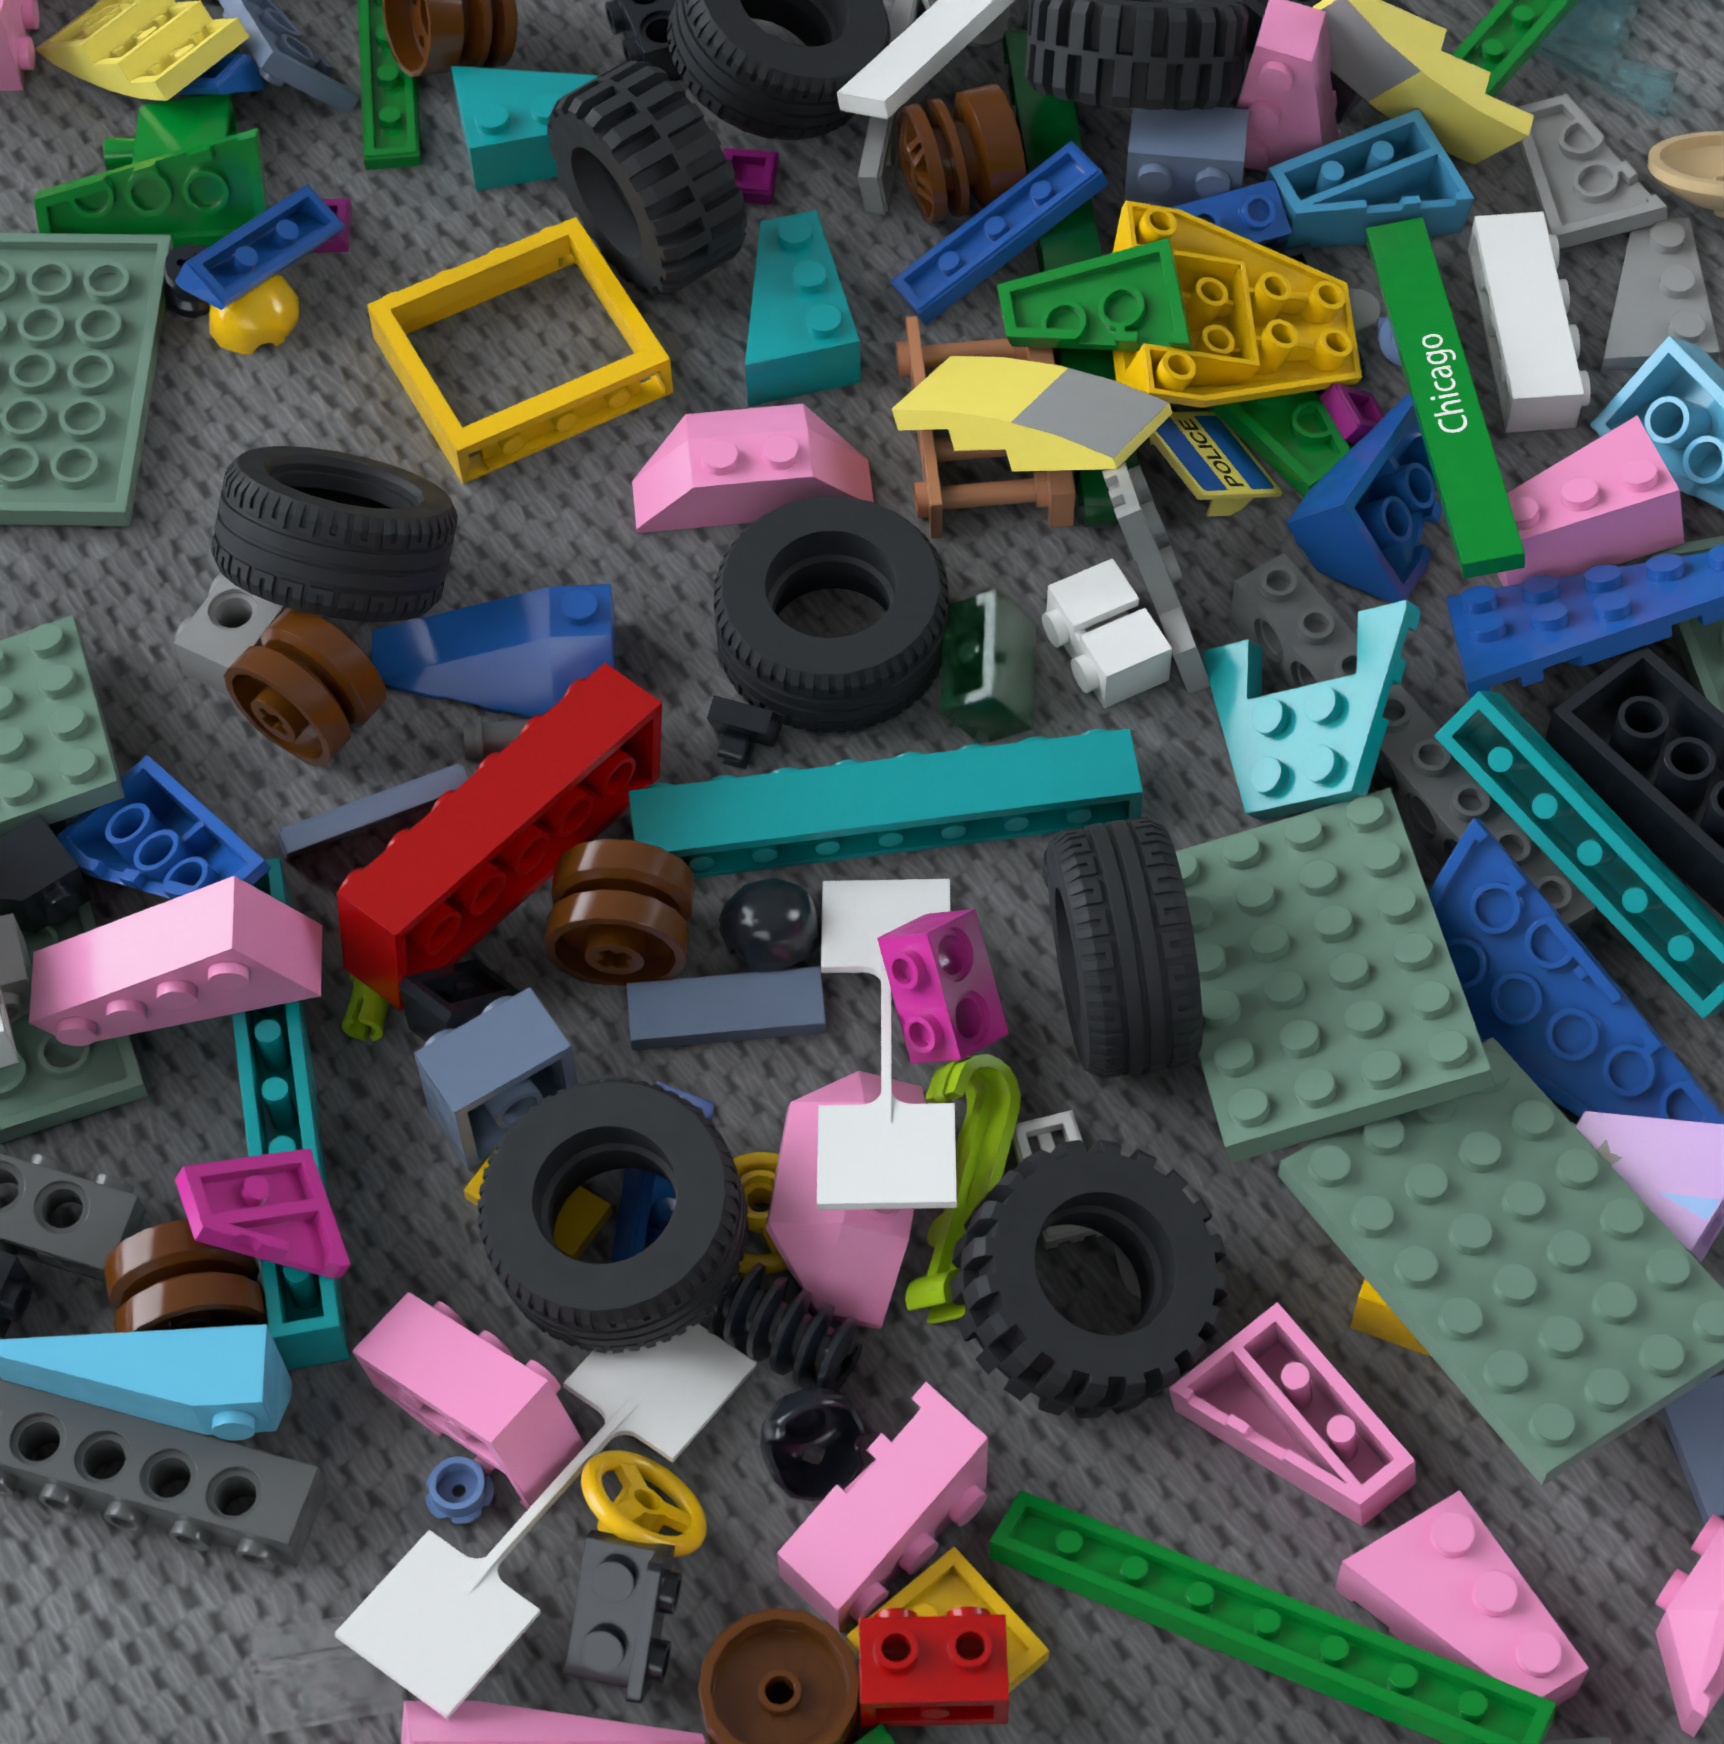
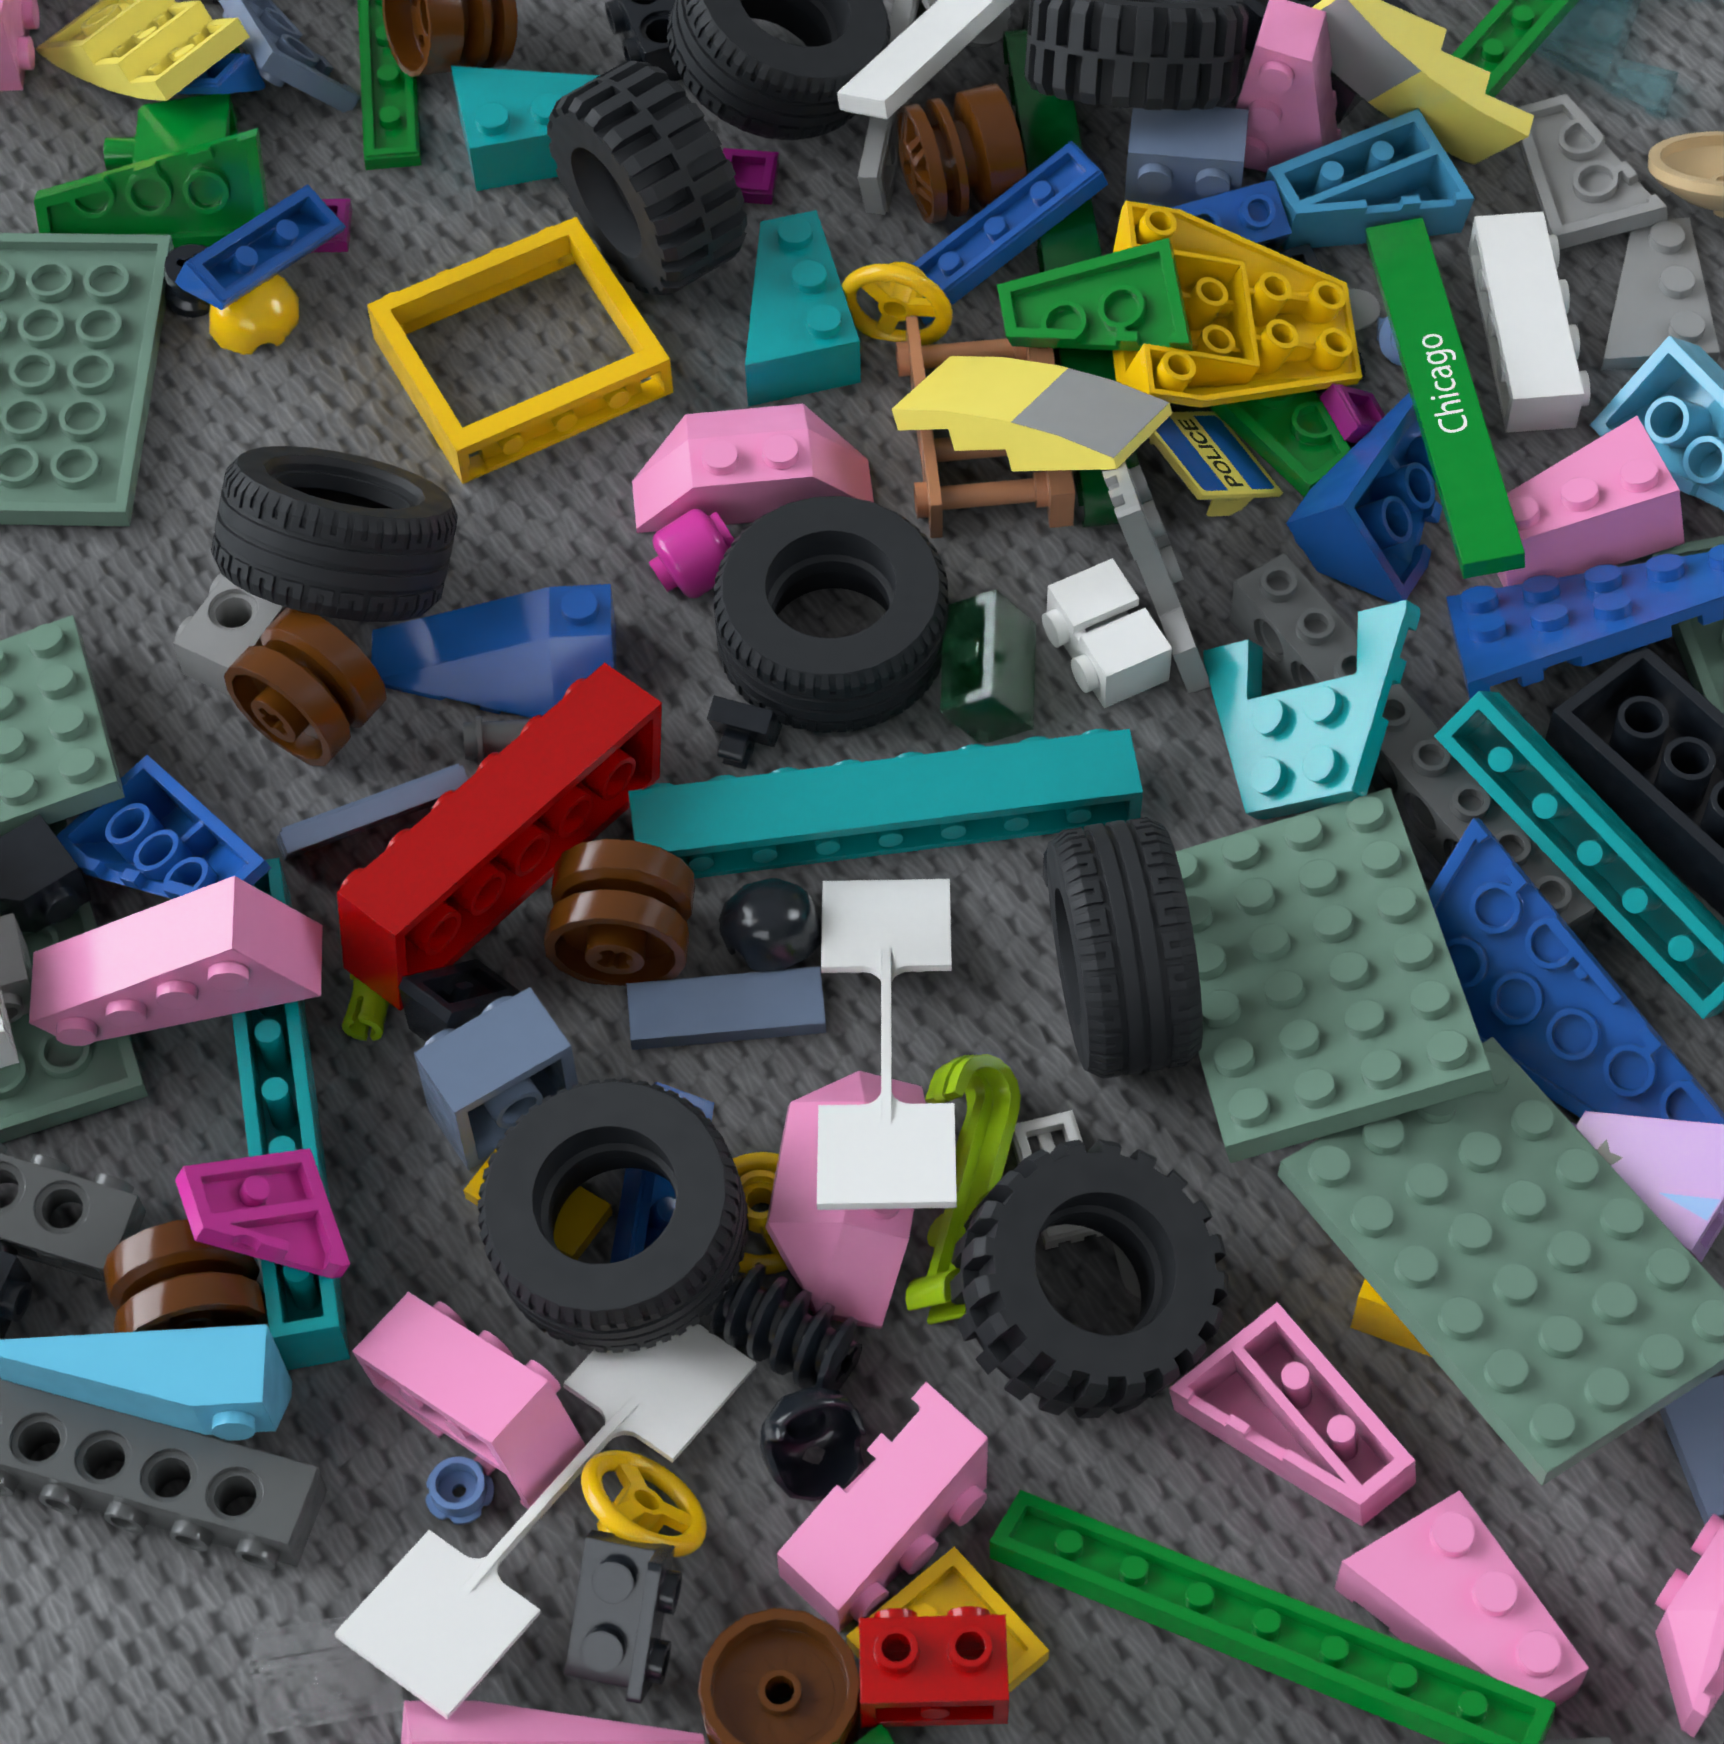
dark pink brick [877,909,1009,1063] -> none
none -> dark pink head [648,509,735,598]
none -> yellow piece [842,262,953,346]

